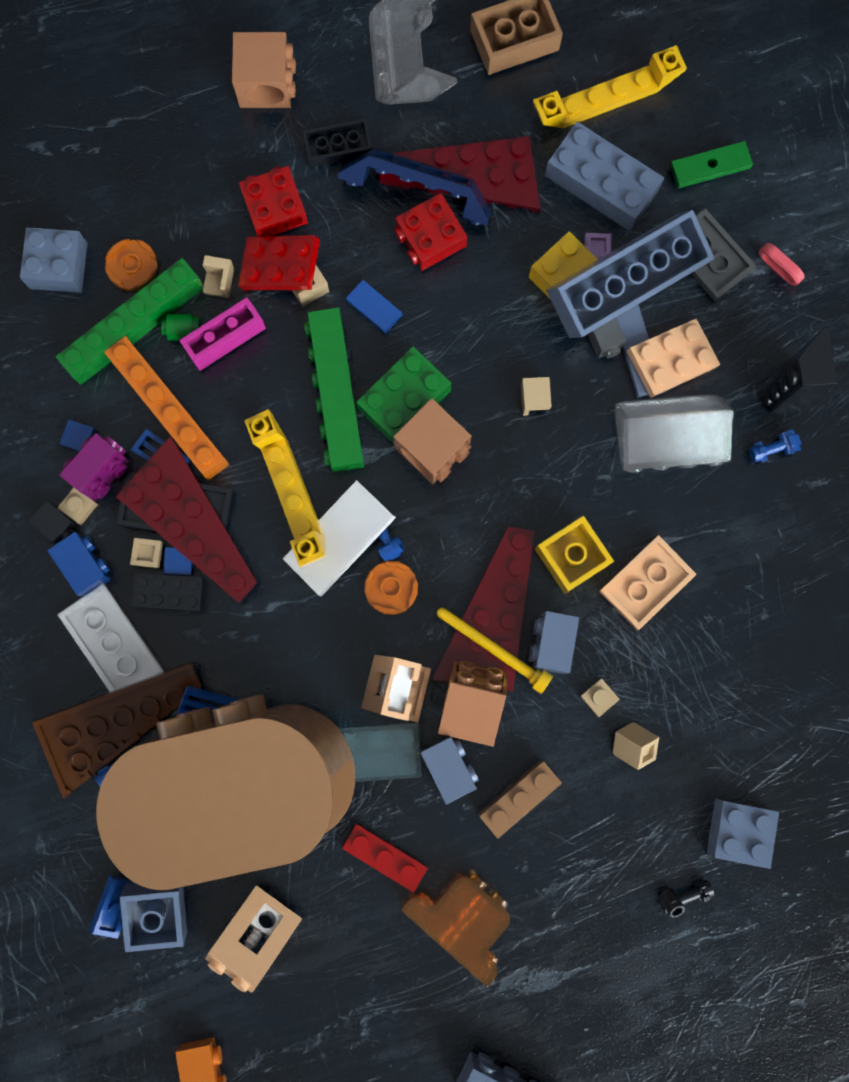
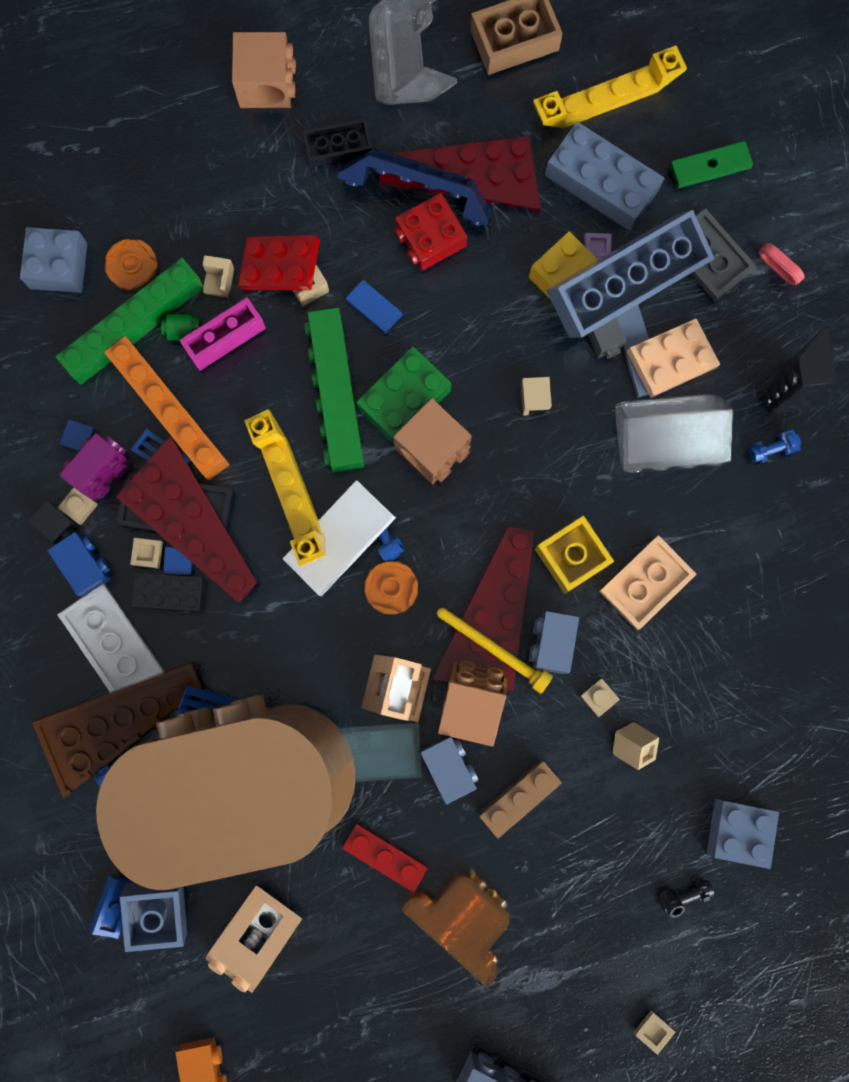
red brick [239,166,308,237] -> none
none -> tan plate [633,1010,675,1055]

